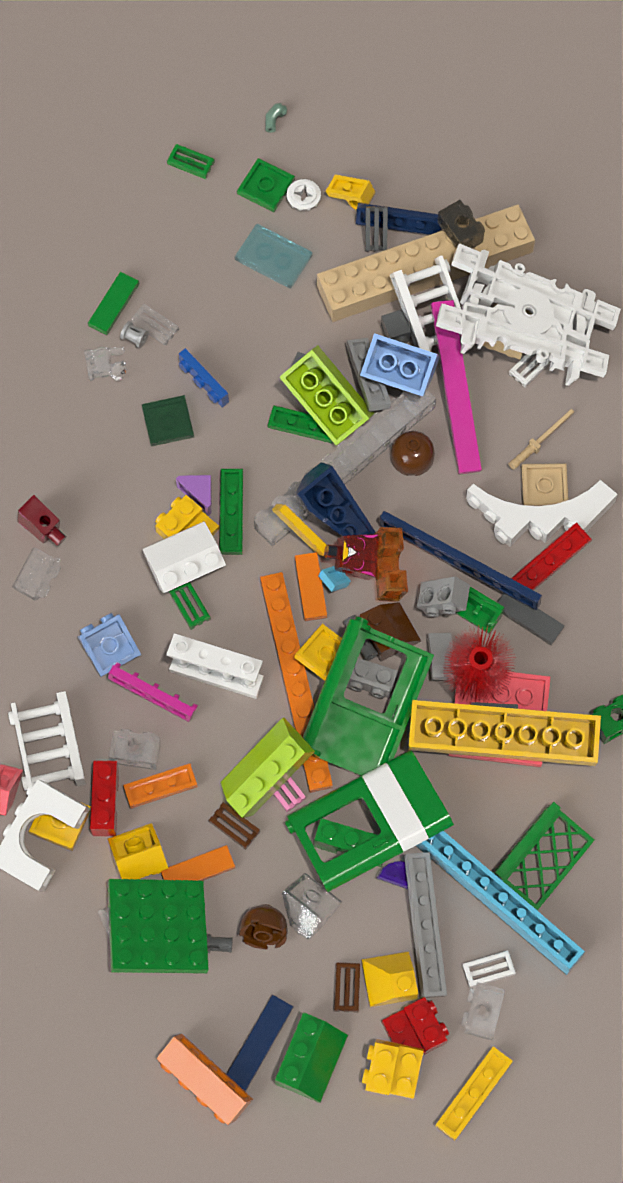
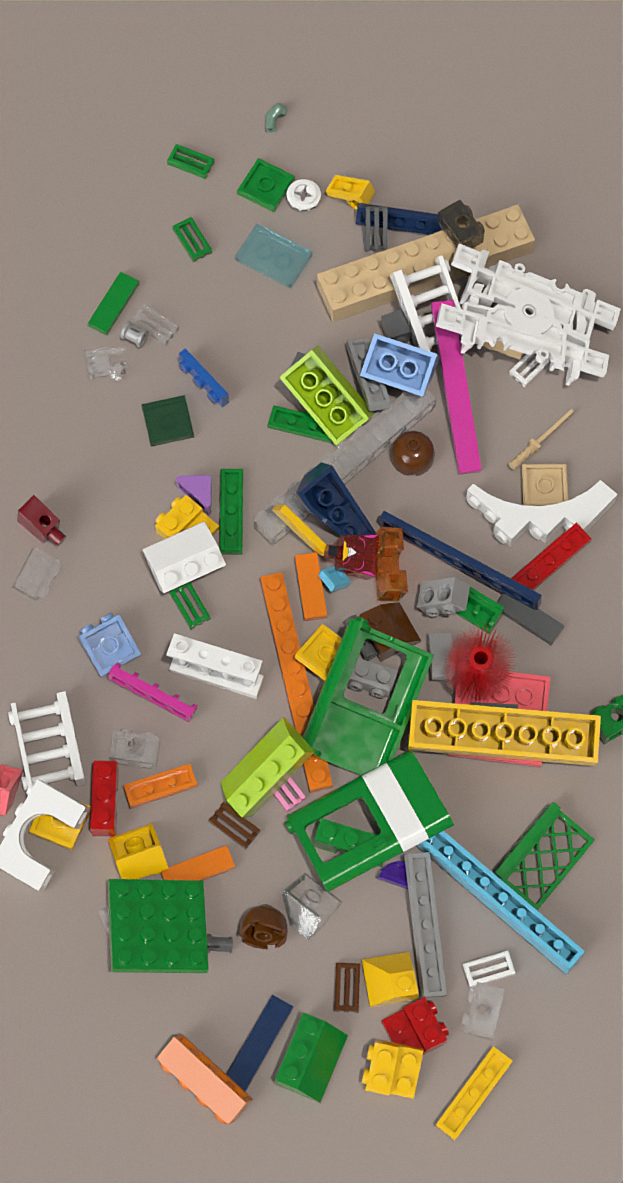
none -> green tile [173,217,212,263]

